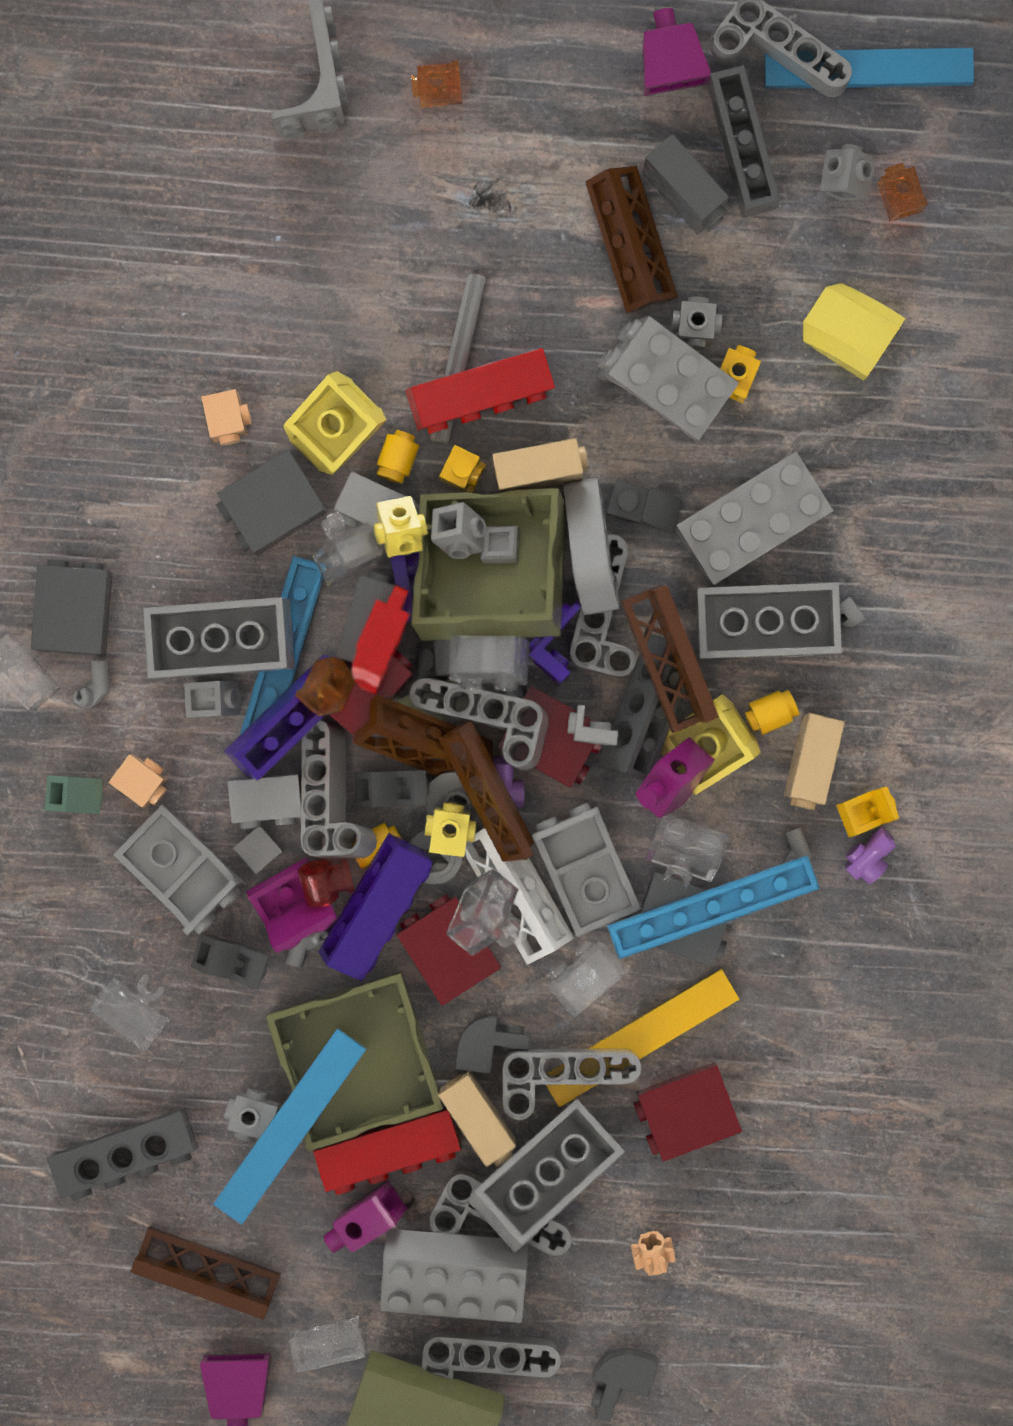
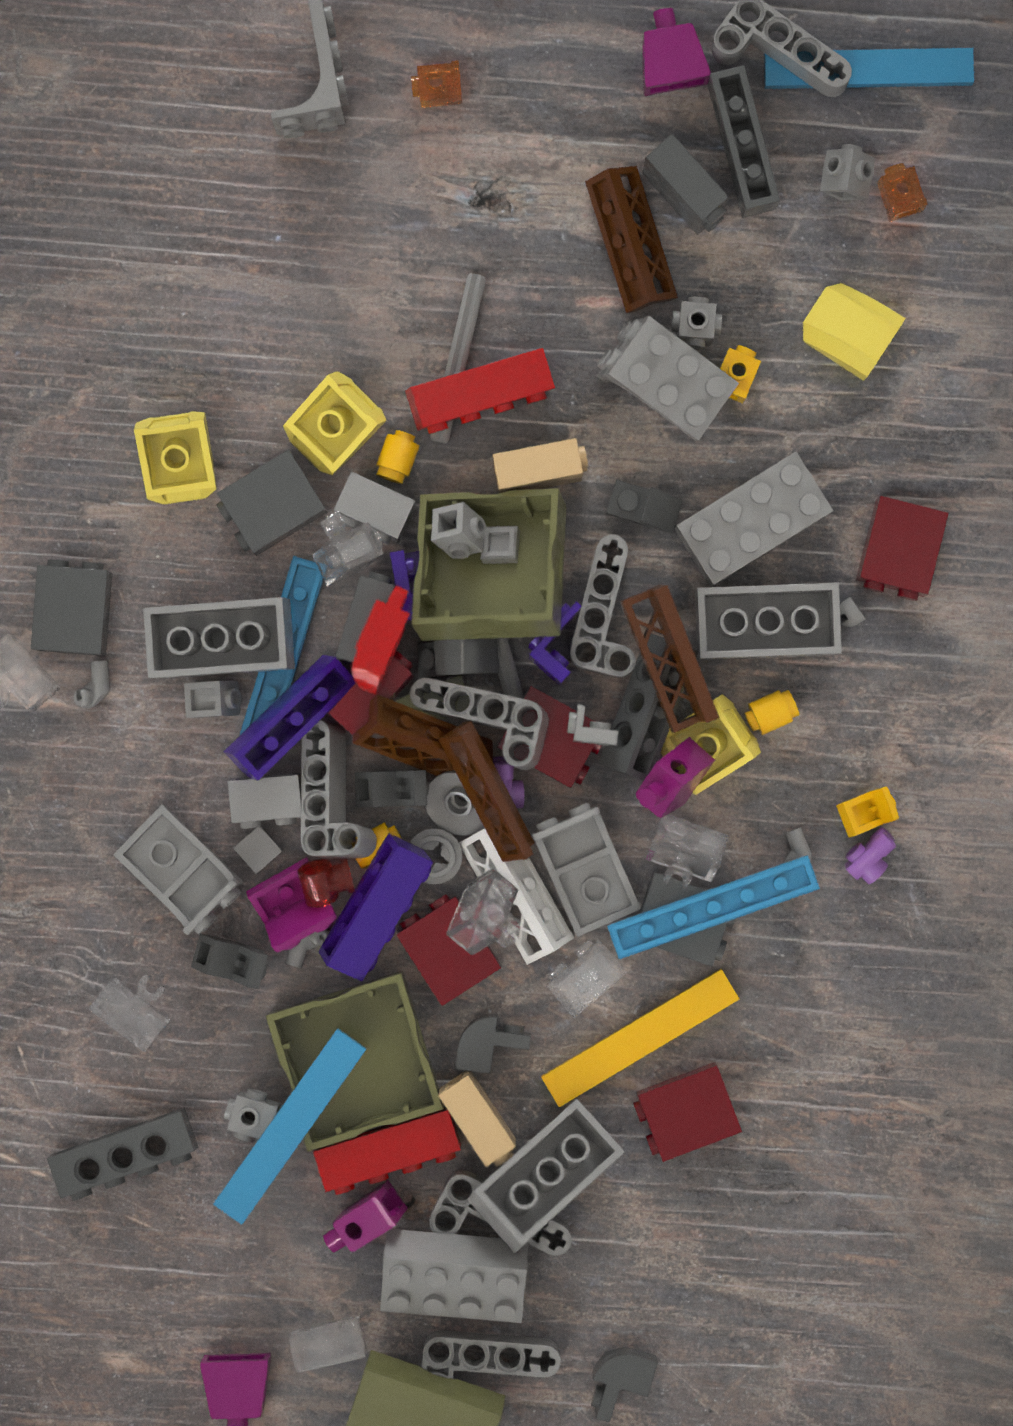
sand green brick [45,775,103,814] -> none
light nougat brick [108,754,168,808] -> none
reddish brown fence [130,1226,281,1320] -> none
light nougat brick [201,389,252,446] -> none
clear orange brick [294,656,355,716] -> none
light yellow brick [374,496,427,558] -> none
light yellow brick [425,802,477,857] -> none
yellow brick [439,445,487,493] -> none
clear brick [449,636,530,691] -> none
light grey beam [503,1049,641,1120] -> none
light grey beam [563,477,620,615] -> none
light nougat gear [631,1231,676,1276] -> none
tan brick [783,713,845,810] -> none
none -> light yellow slope [134,411,217,504]
none -> dark red brick [856,496,949,601]

